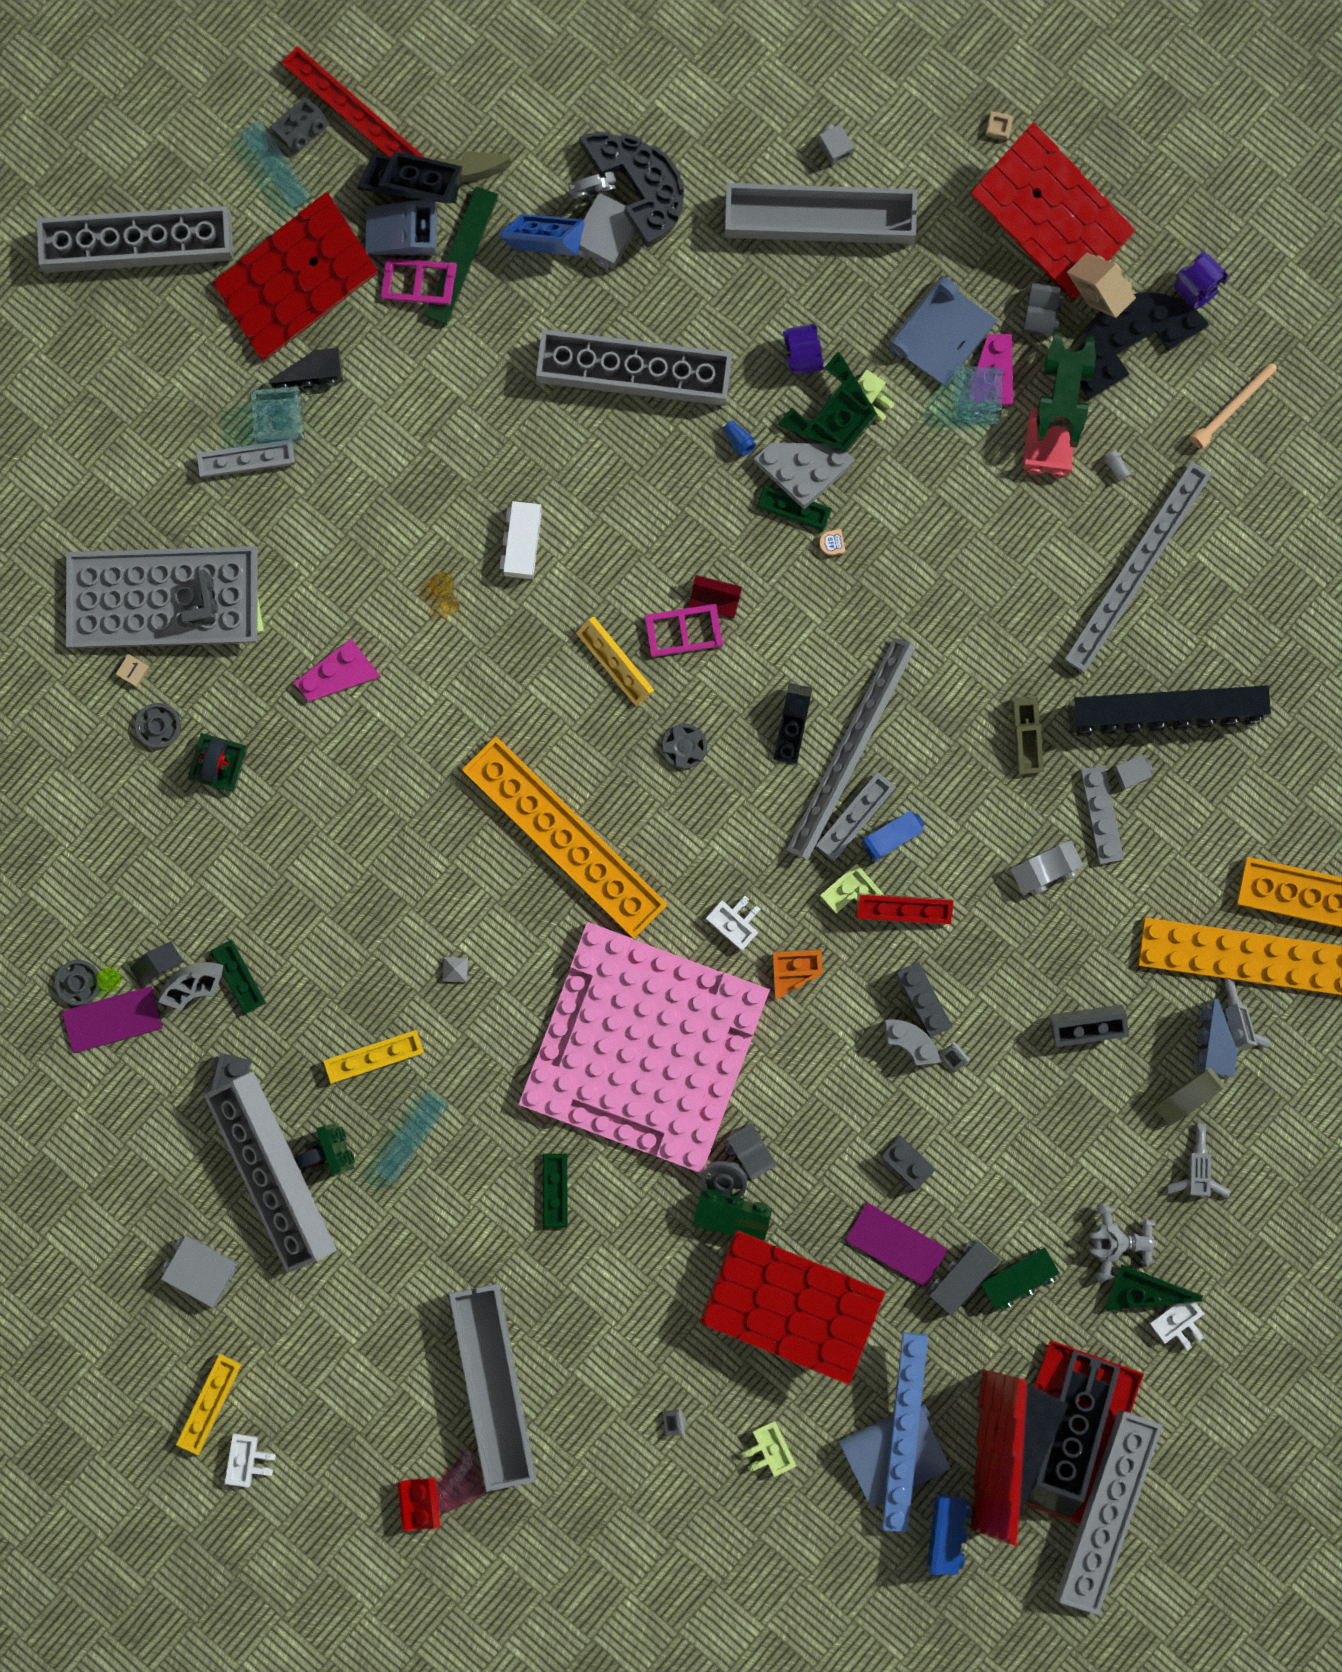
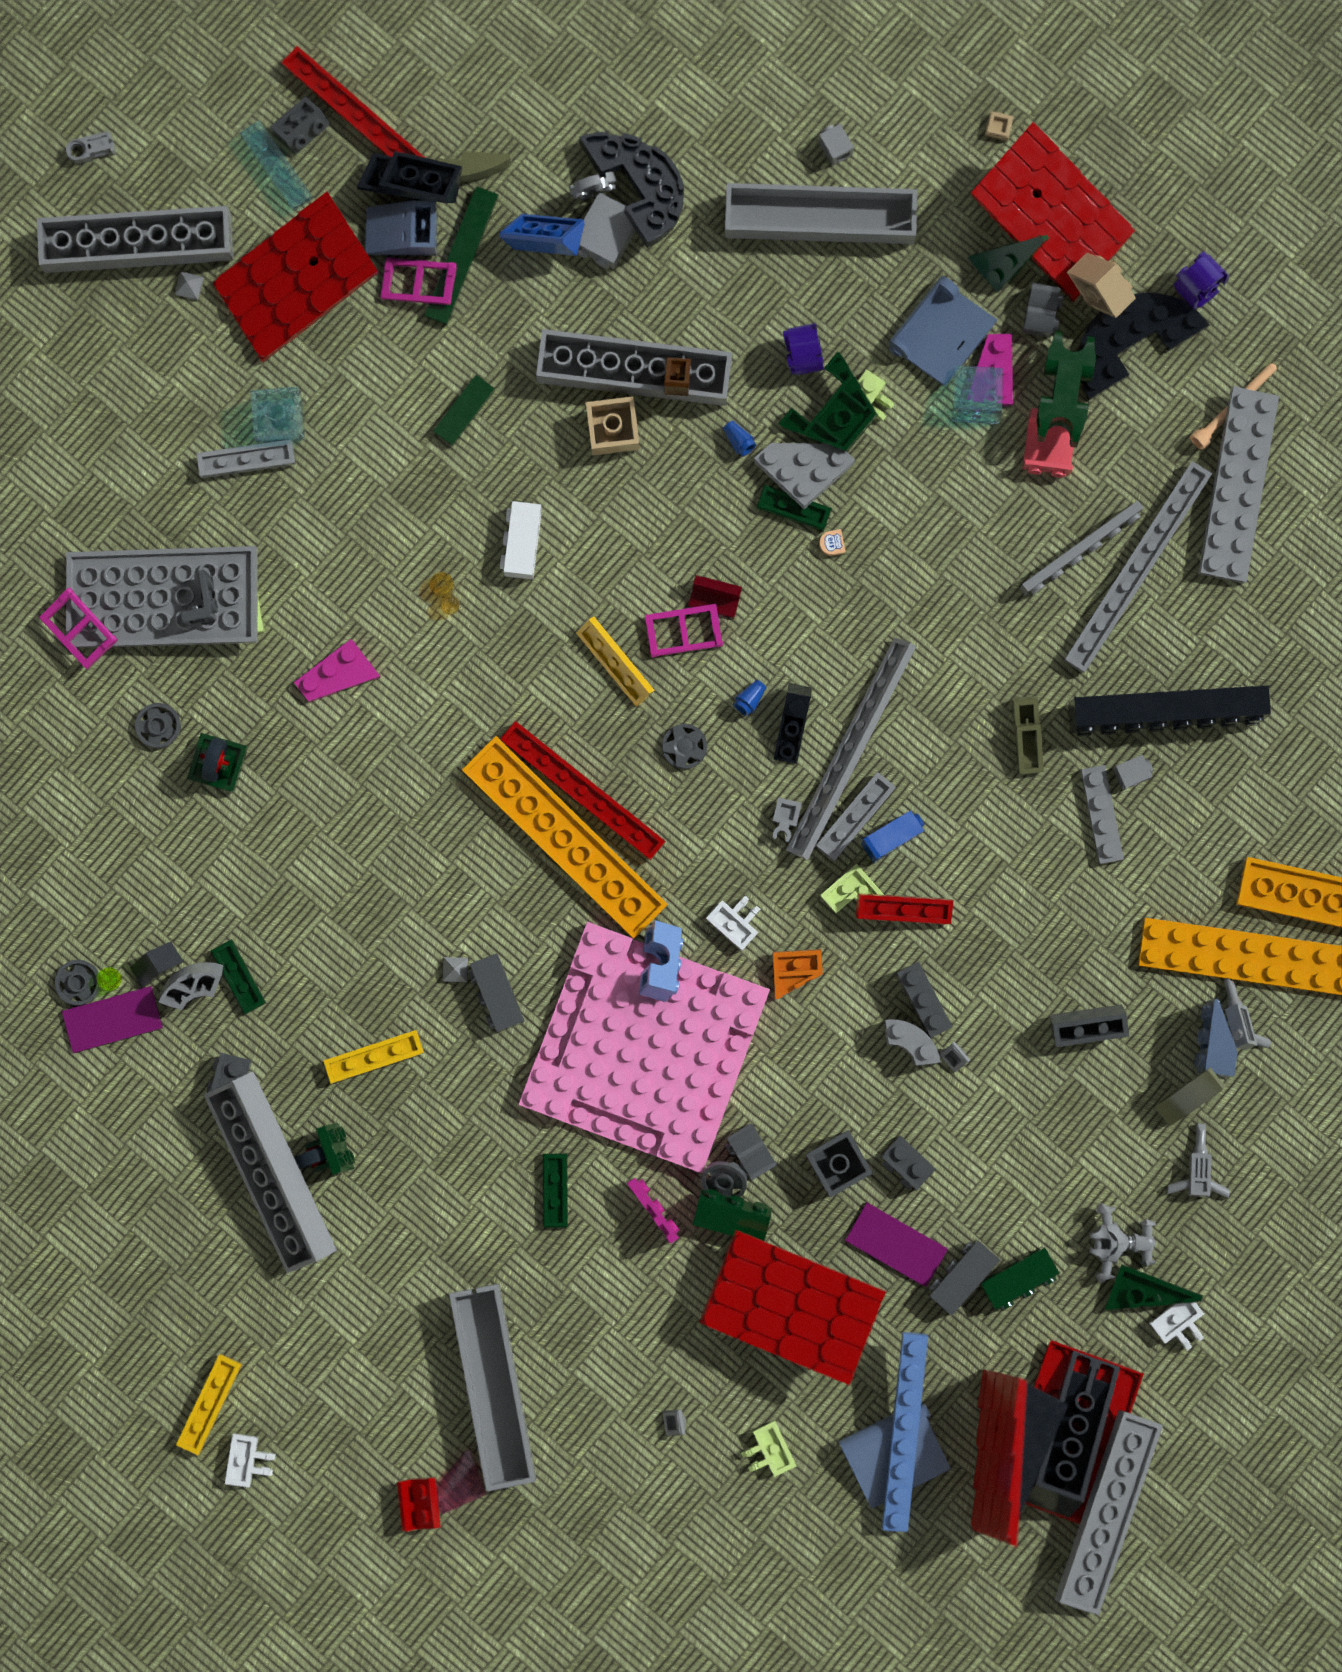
tan tile [116,654,150,688] -> none
light grey brick [161,1235,240,1308] -> none
black slope [269,348,344,392] -> none
clear light blue plate [373,1089,450,1184] -> none
blue slope [927,1493,971,1575] -> none
light grey brick [1010,840,1084,895] -> none
light grey pin [1104,450,1131,482] -> none
none -> dark pink window [39,588,118,669]
none -> light grey piece [66,132,116,164]
none -> light grey slope [175,272,204,300]
none -> dark green tile [433,375,495,446]
none -> dark grey brick [468,953,525,1033]
none -> red plate [500,721,666,861]
none -> tan brick [586,397,640,456]
none -> dark pink wing [627,1178,679,1244]
none -> medium blue arch [639,920,683,1002]
none -> reddish brown slope [664,357,691,396]
none -> blue cone [733,680,767,716]
none -> light grey plate [772,798,802,843]
none -> dark grey brick [805,1130,873,1198]
none -> dark green wing [968,235,1049,292]
none -> light grey plate [1020,501,1143,596]
none -> light grey plate [1198,386,1279,583]

